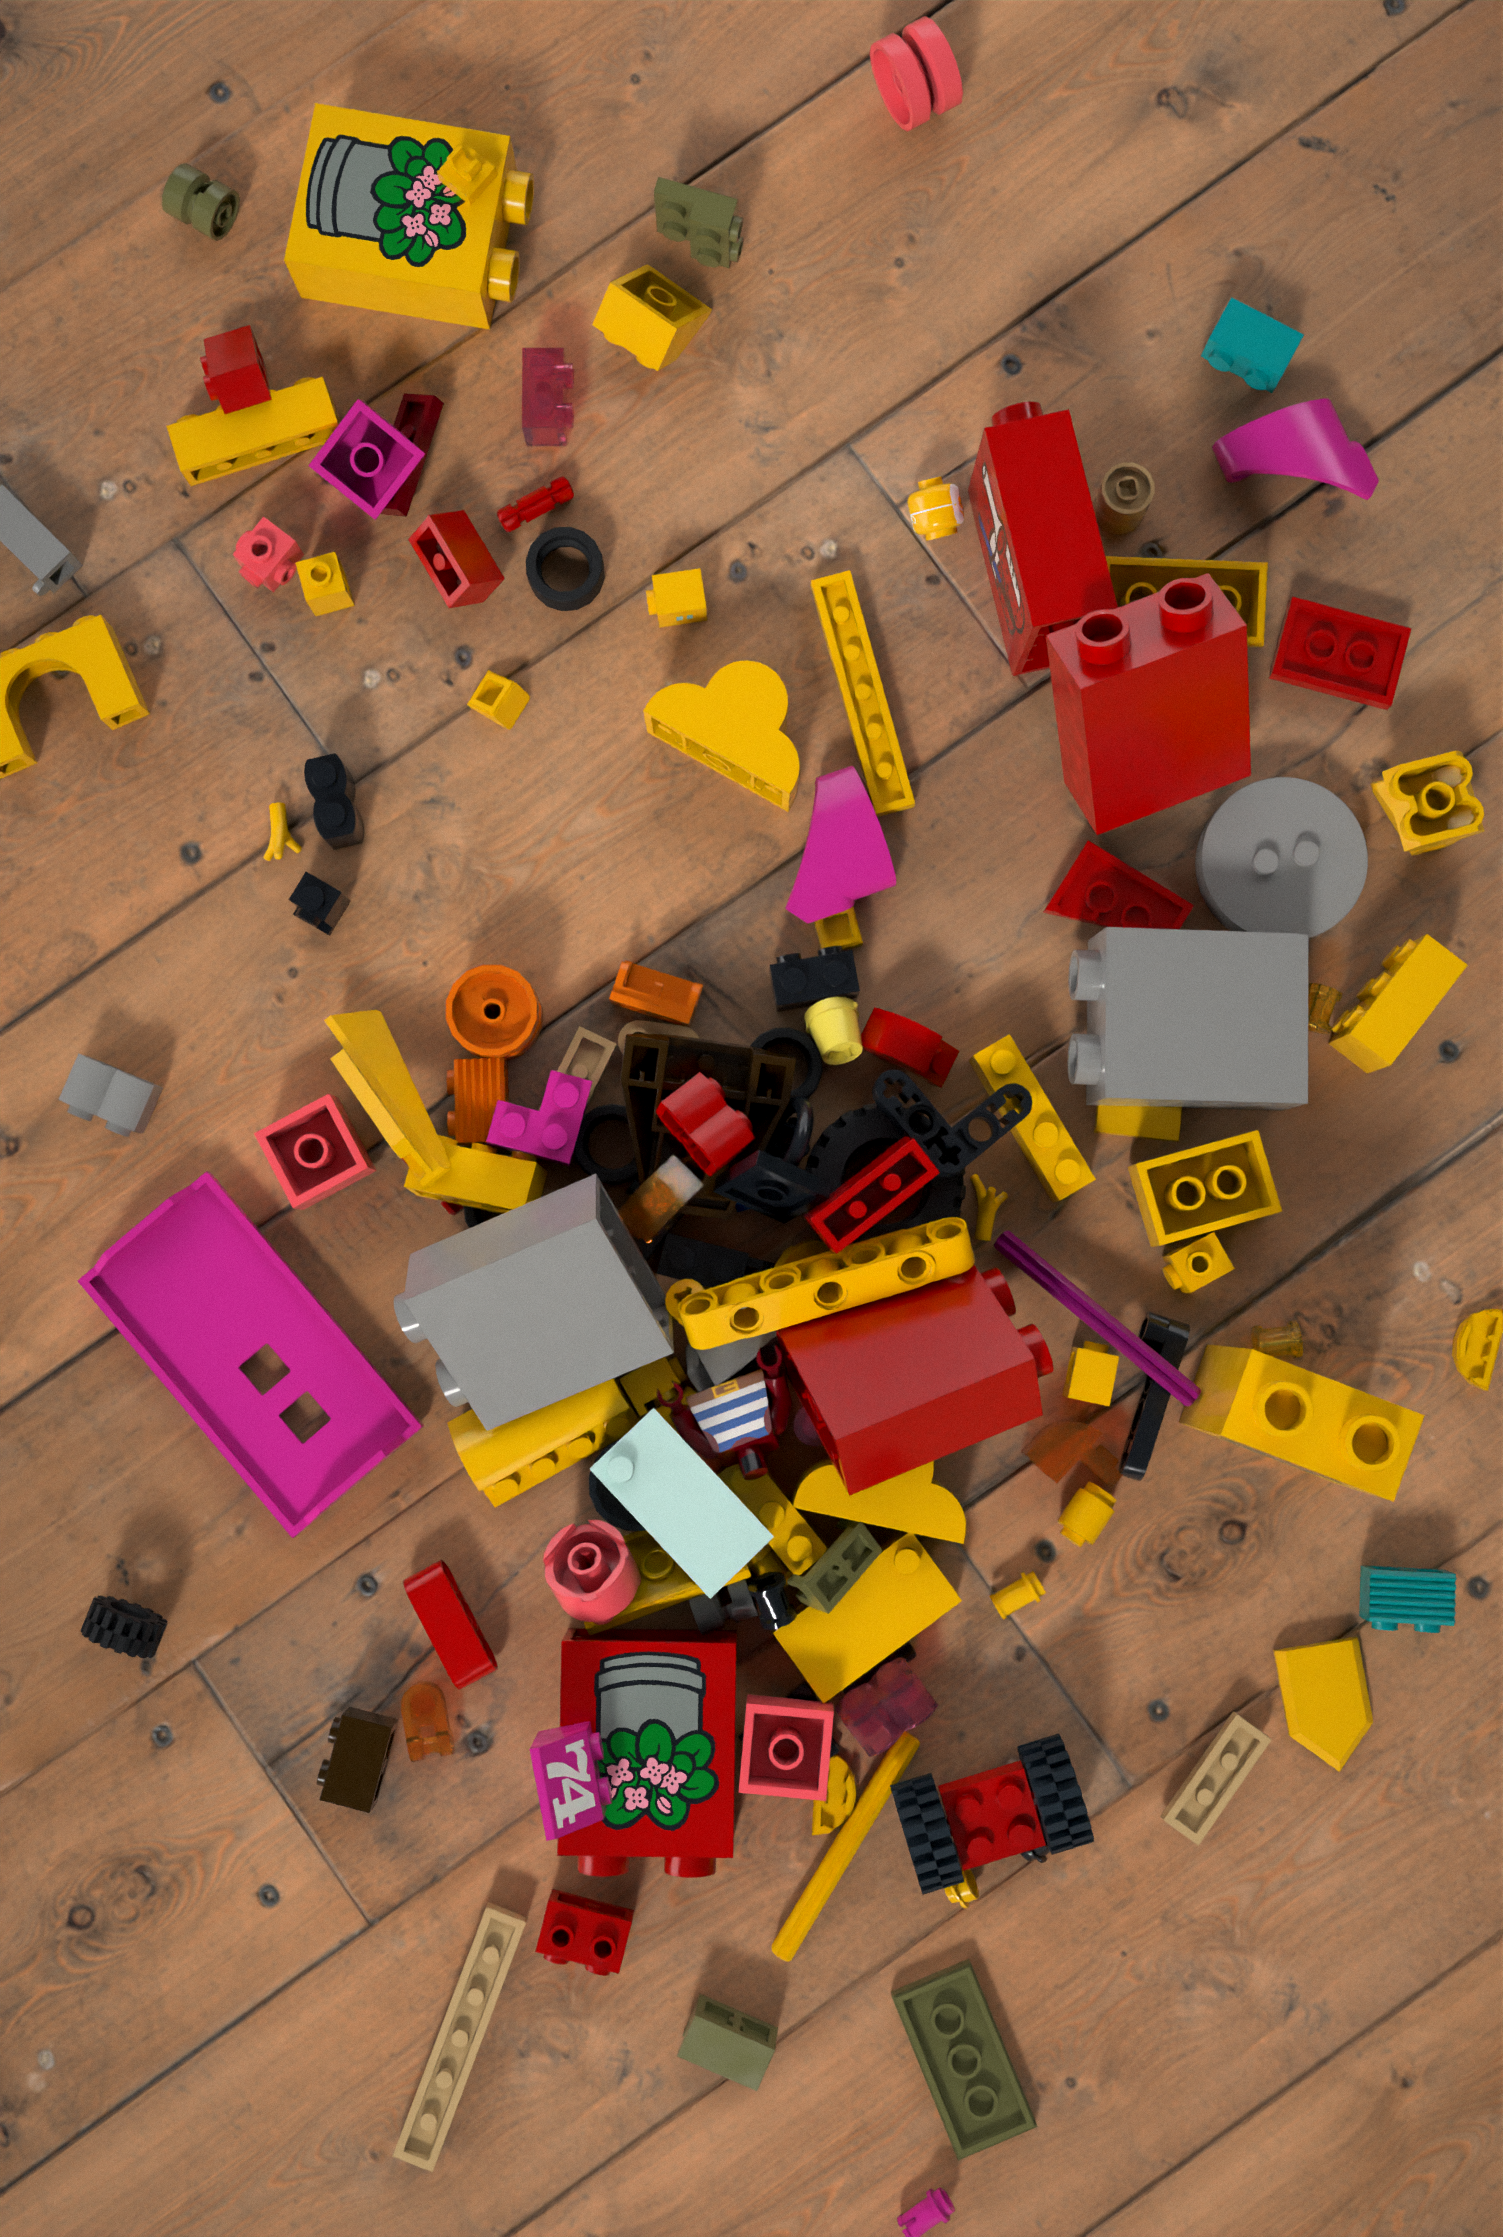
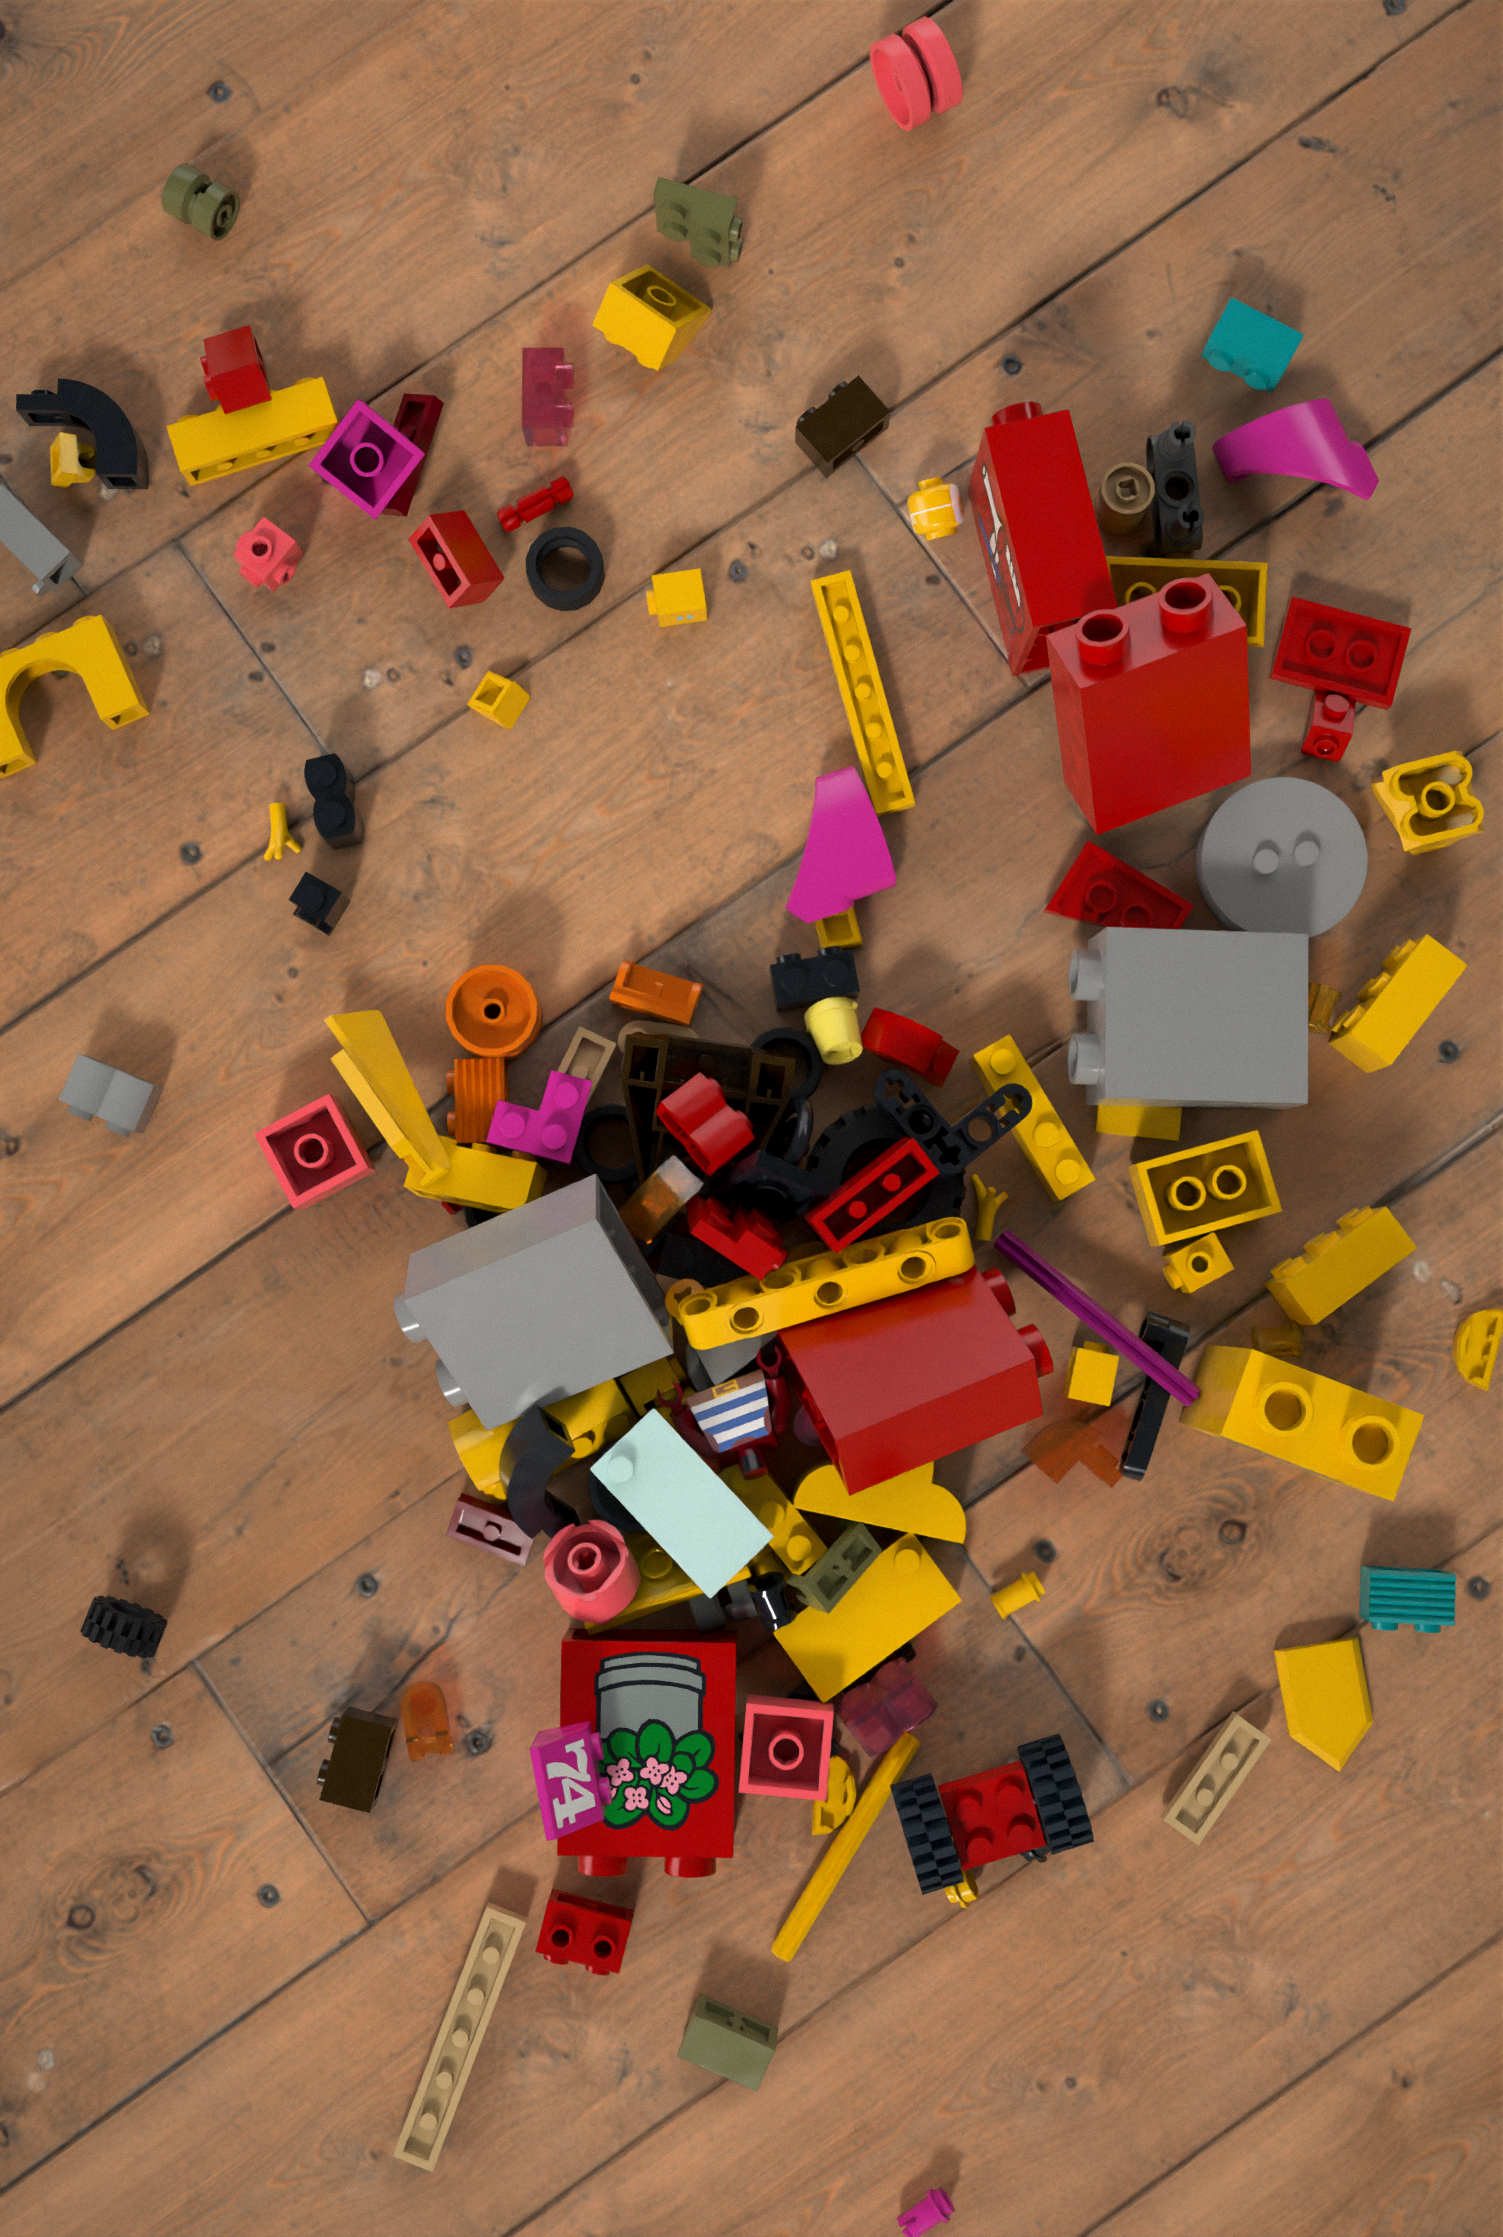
dark pink piece [78,1171,425,1538] -> none
yellow brick [284,103,534,330] -> none
yellow brick [295,552,355,616] -> none
red beam [403,1560,498,1690] -> none
yellow tile [437,142,498,206] -> none
yellow brick [643,660,800,812] -> none
olive tile [891,1959,1038,2161] -> none
yellow brick [1057,1481,1117,1548] -> none
none -> black arch [16,378,149,489]
none -> yellow tile [50,432,95,488]
none -> plate [446,1493,536,1566]
none -> black arch [499,1404,581,1539]
none -> red plate [687,1194,787,1281]
none -> dark brown brick [795,375,890,478]
none -> dark grey piece [1146,421,1204,554]
none -> yellow brick [1264,1206,1417,1325]
none -> red bracket [1301,691,1356,762]

